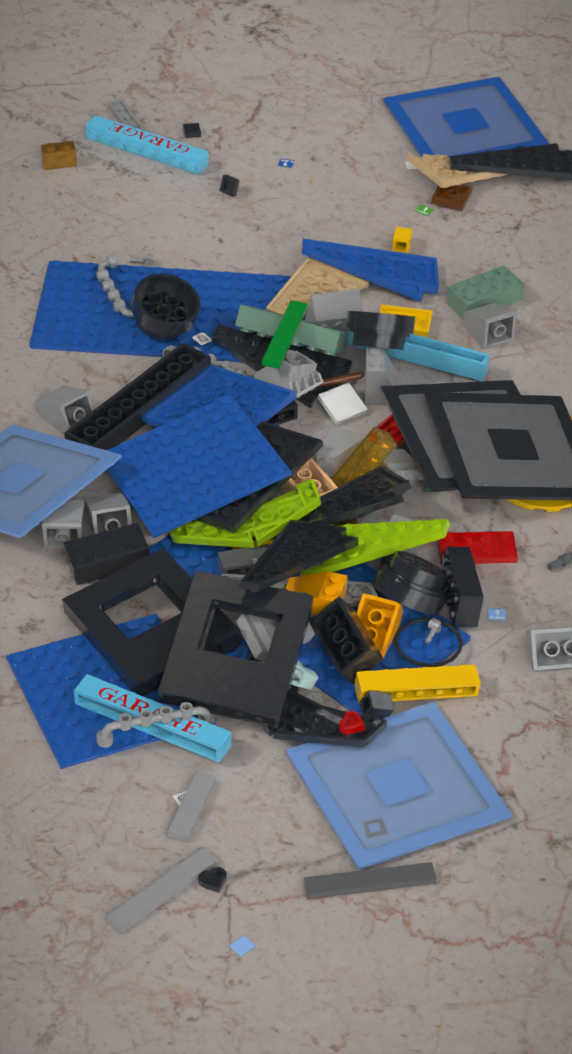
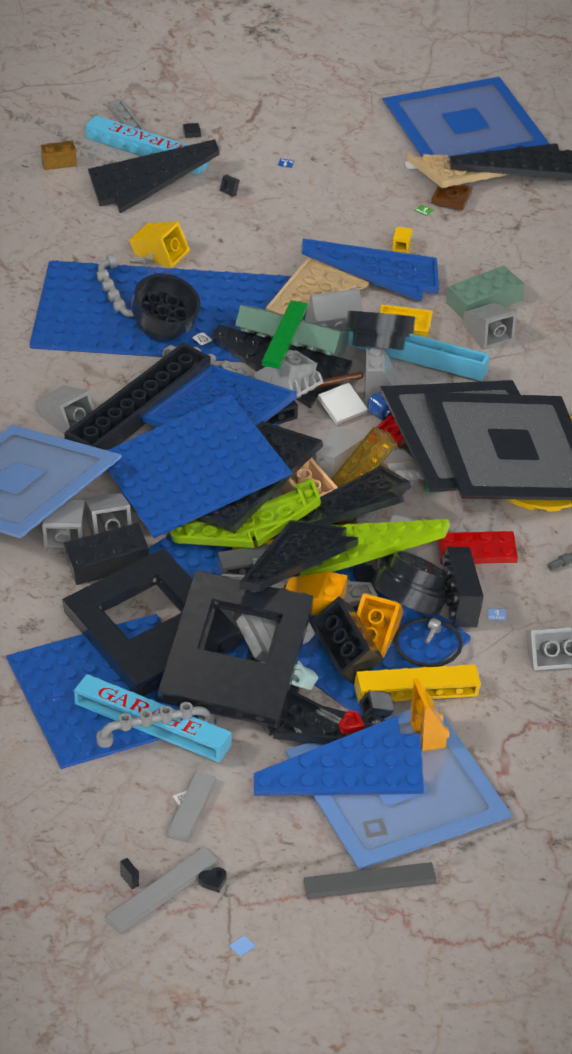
none -> black wing [88,139,220,213]
none -> black tile [120,858,139,889]
none -> yellow slope [129,221,190,268]
none -> blue wing [253,717,424,796]
none -> black tile [353,565,375,584]
none -> blue head [368,393,392,420]
none -> light orange slope [410,678,449,752]

